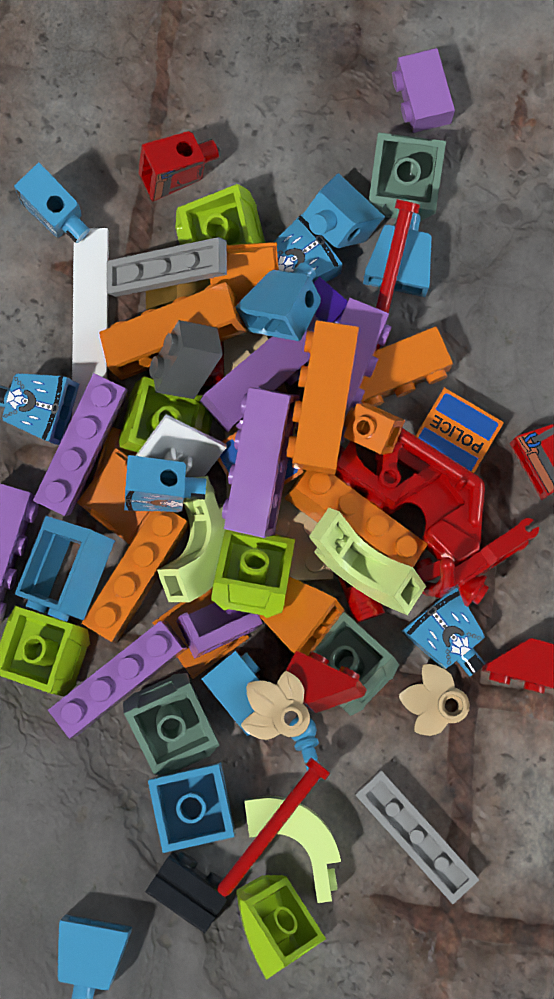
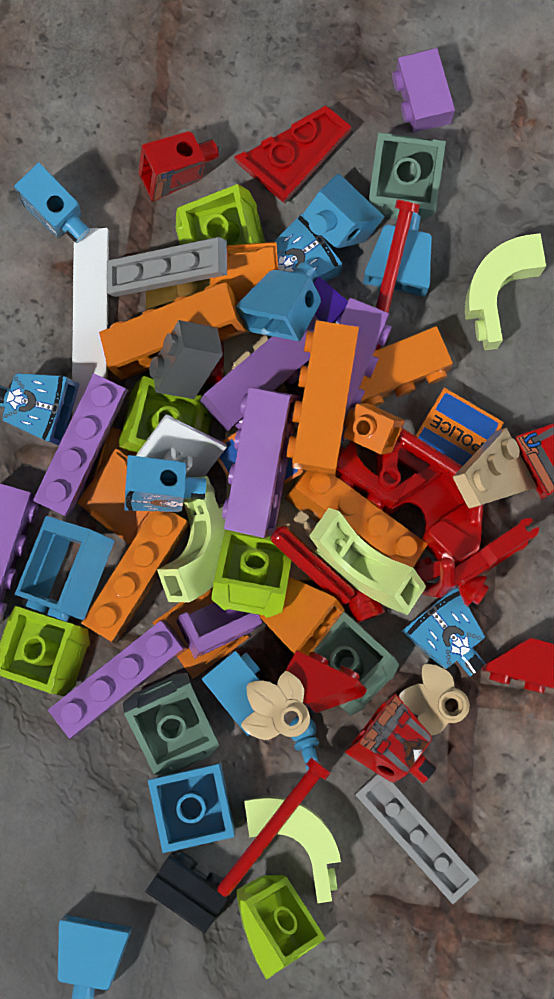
none -> red wing [234,105,351,204]
none -> red axle [270,526,355,605]
none -> torso [345,694,437,783]
none -> tan wing [453,428,537,508]
none -> yellowish green arch [465,233,546,351]

